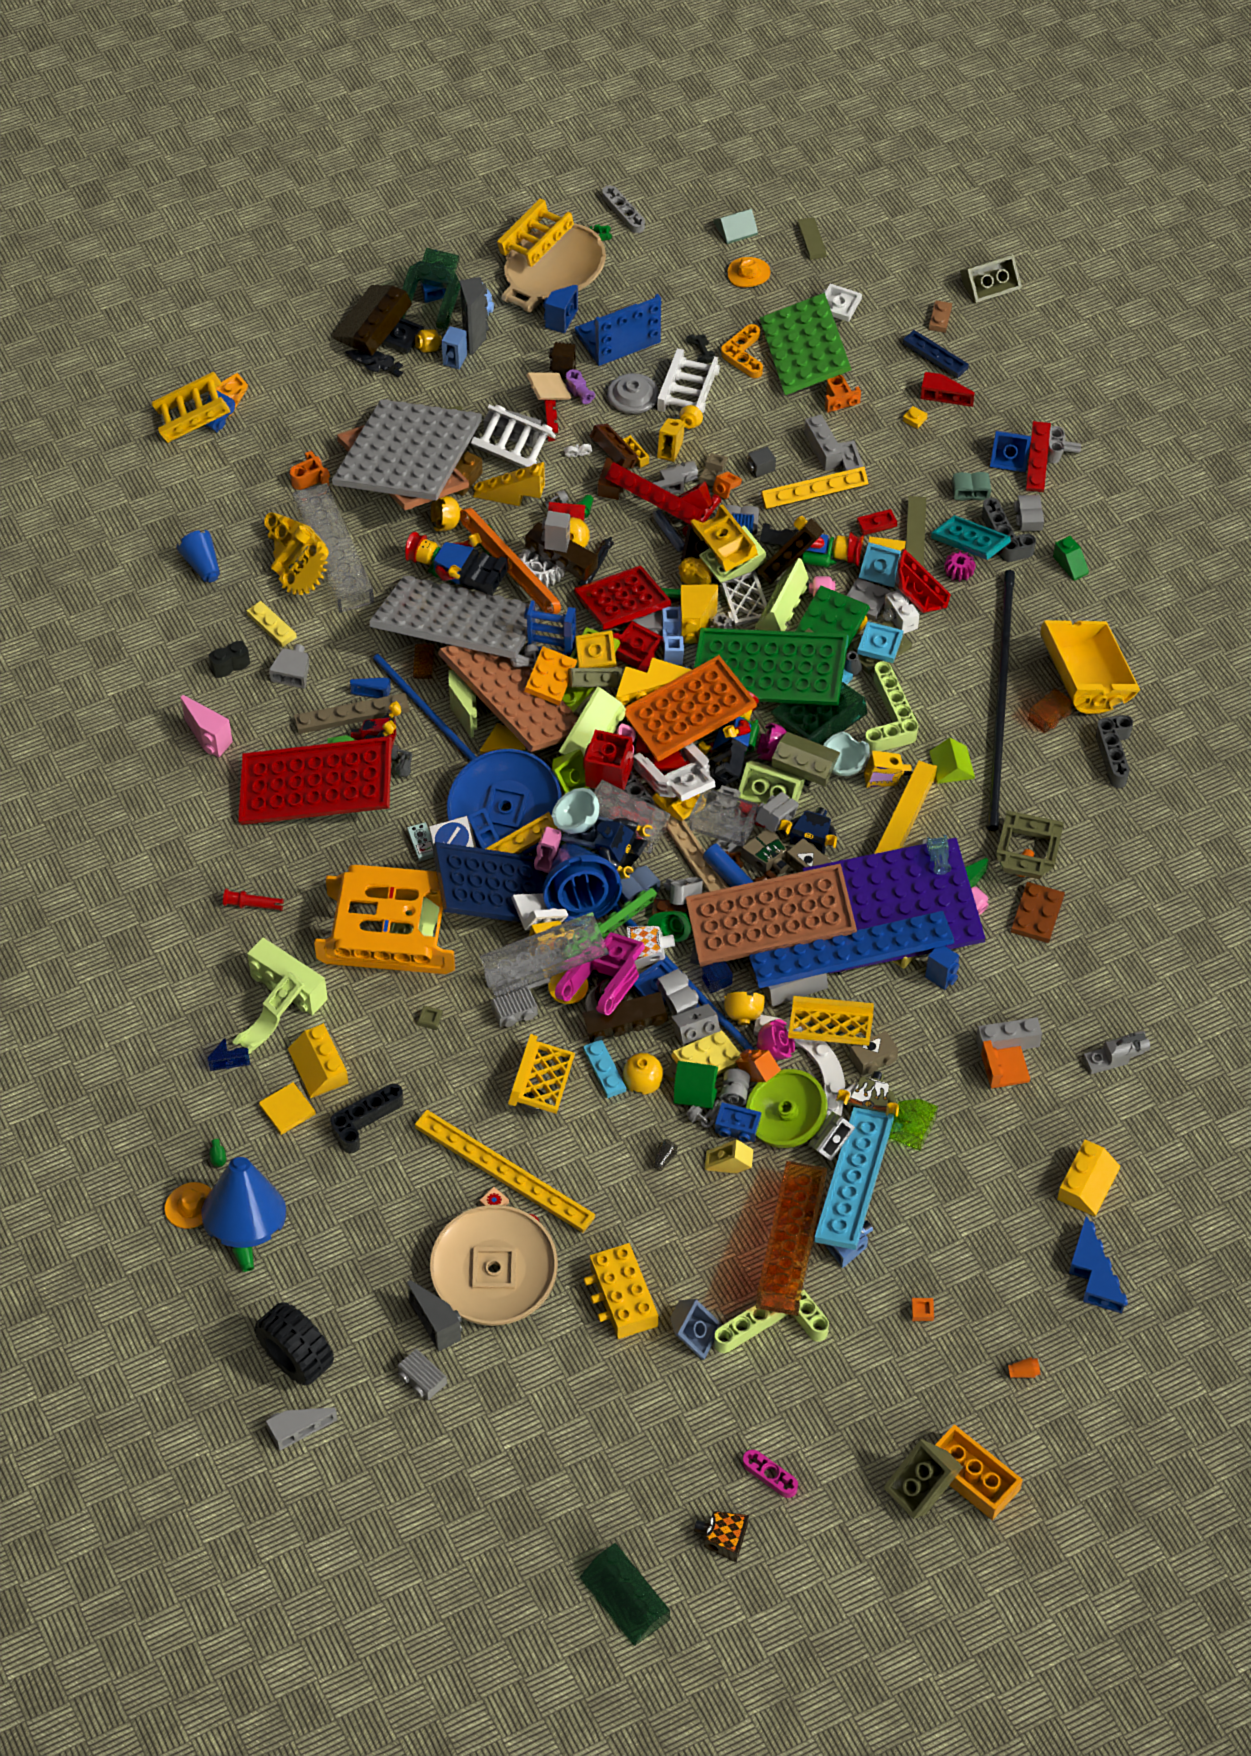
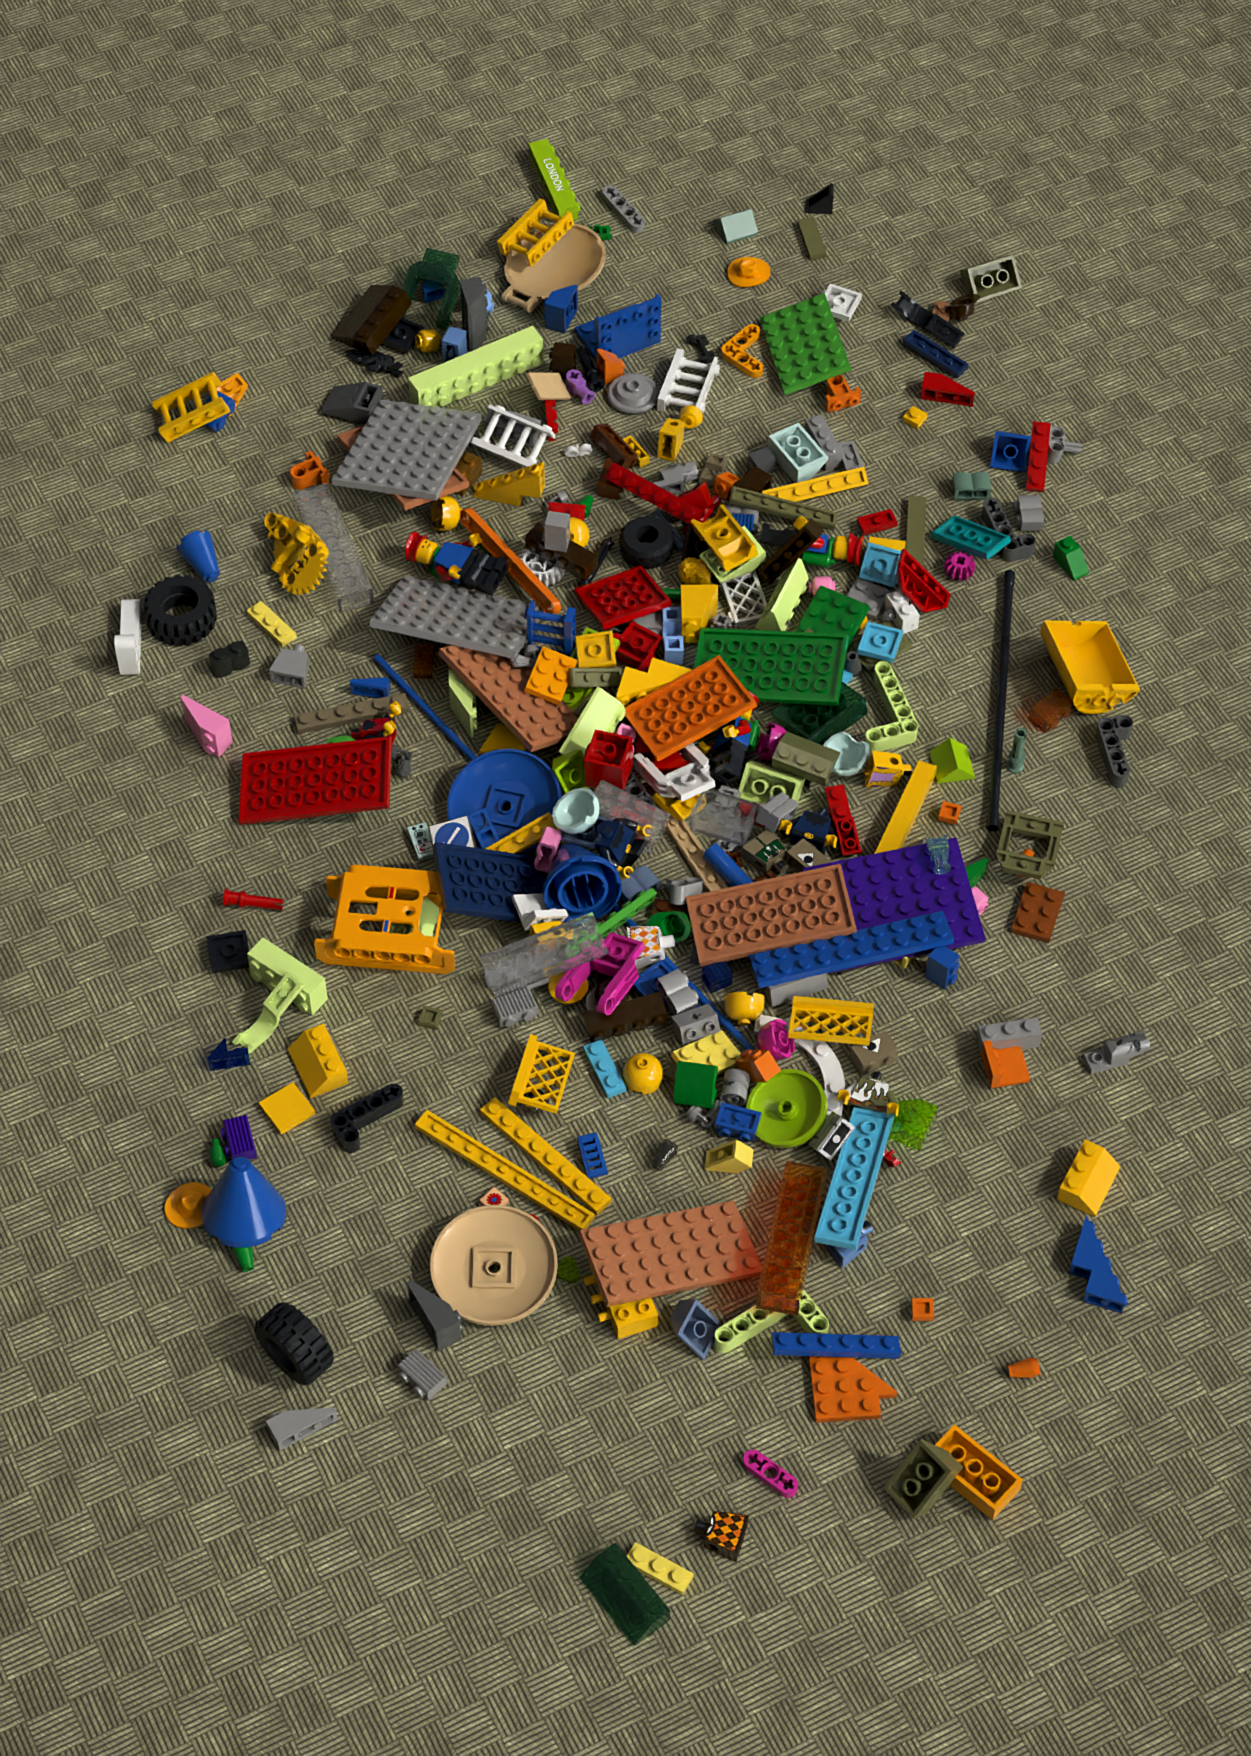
none -> white beam [114,599,142,675]
none -> black tyre [143,575,217,646]
none -> black plate [206,930,249,974]
none -> dark purple brick [220,1115,257,1160]
none -> dark grey slope [321,382,383,424]
none -> yellowish green brick [408,326,544,407]
none -> yellow plate [480,1097,612,1215]
none -> lime brick [528,139,581,220]
none -> clear neon green tile [556,1256,580,1284]
none -> black pin [576,346,605,392]
none -> blue slope [577,1132,608,1179]
none -> nougat plate [578,1200,764,1307]
none -> orange slope [597,348,625,385]
none -> black tyre [619,516,674,569]
none -> light yellow plate [624,1542,694,1595]
none -> olive tile [729,486,837,530]
none -> dark brown brick [733,466,772,493]
none -> light aqua slope [768,423,828,483]
none -> blue plate [771,1332,901,1359]
none -> black slope [806,183,834,214]
none -> orange wing [808,1356,897,1423]
none -> red slope [824,784,862,857]
none -> red piece [883,1149,902,1168]
none -> black piece [891,291,965,349]
none -> orange plate [938,801,962,825]
none -> dark brown piece [946,294,980,322]
none -> sand green pin [1007,728,1027,774]

